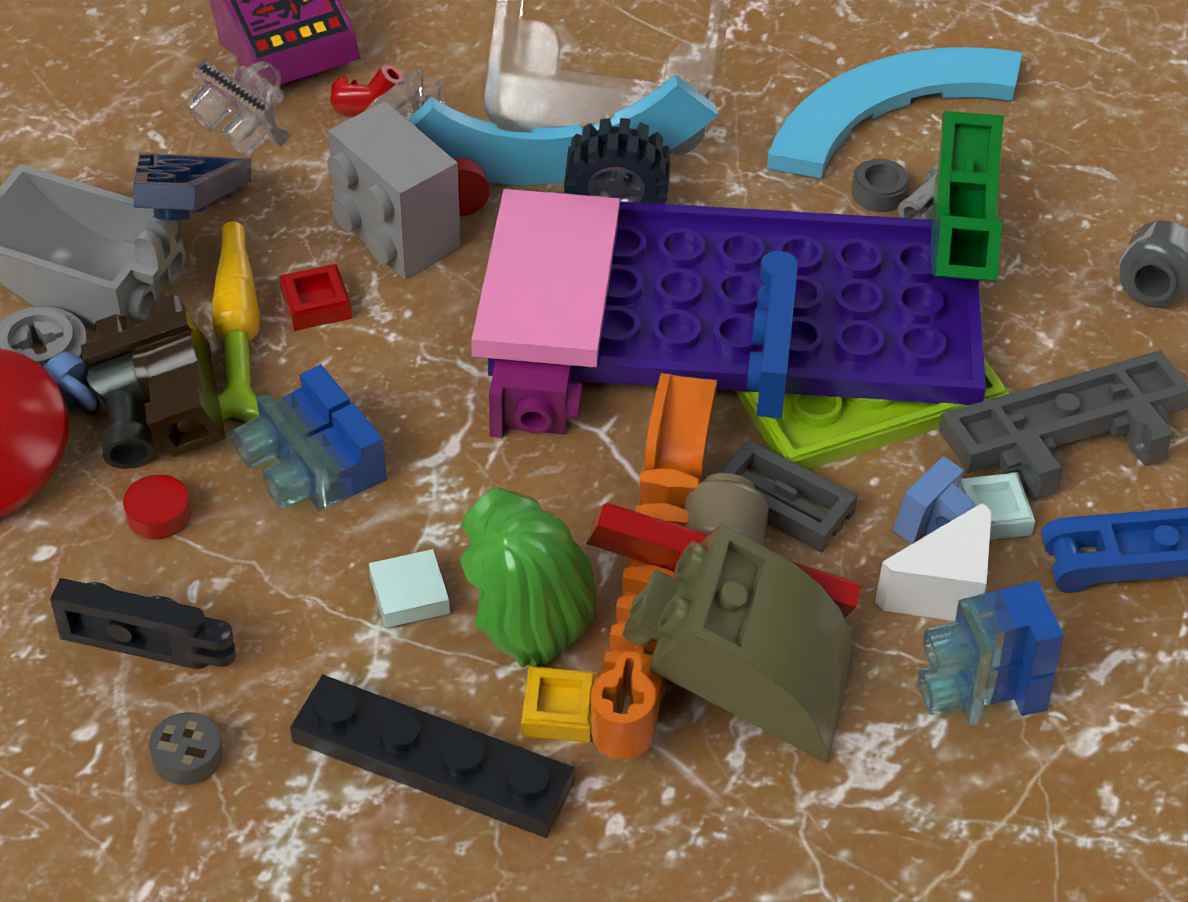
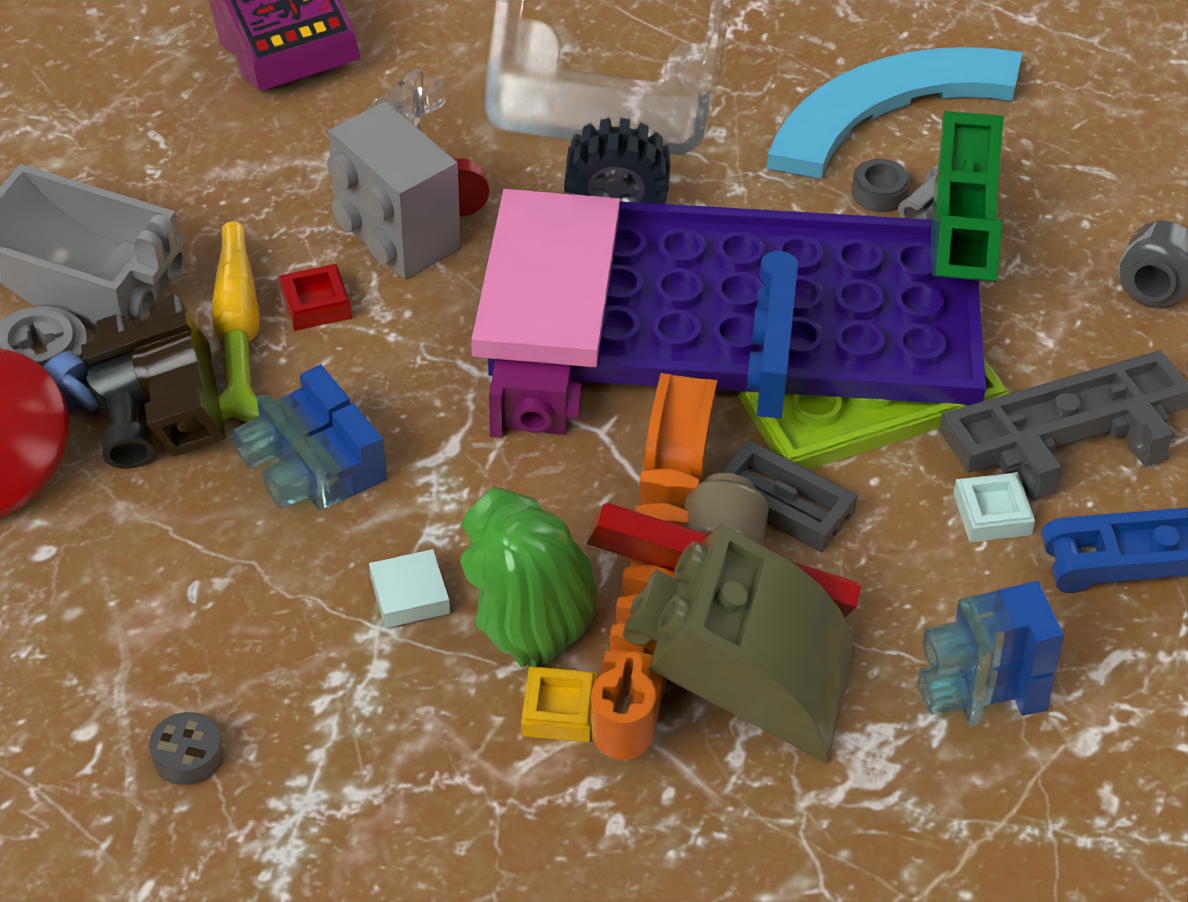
black hinge [50,578,236,669] -> none
red tile [123,475,191,539] -> none
dark blue wing [134,153,251,220] -> none
clear hips [185,59,291,157] -> none
black plate [290,674,575,838] -> none
red arm [330,64,405,117] -> none
medium azure tile [408,74,718,186] -> none
white slope [875,503,992,624] -> none
medium blue tile [893,456,976,544] -> none

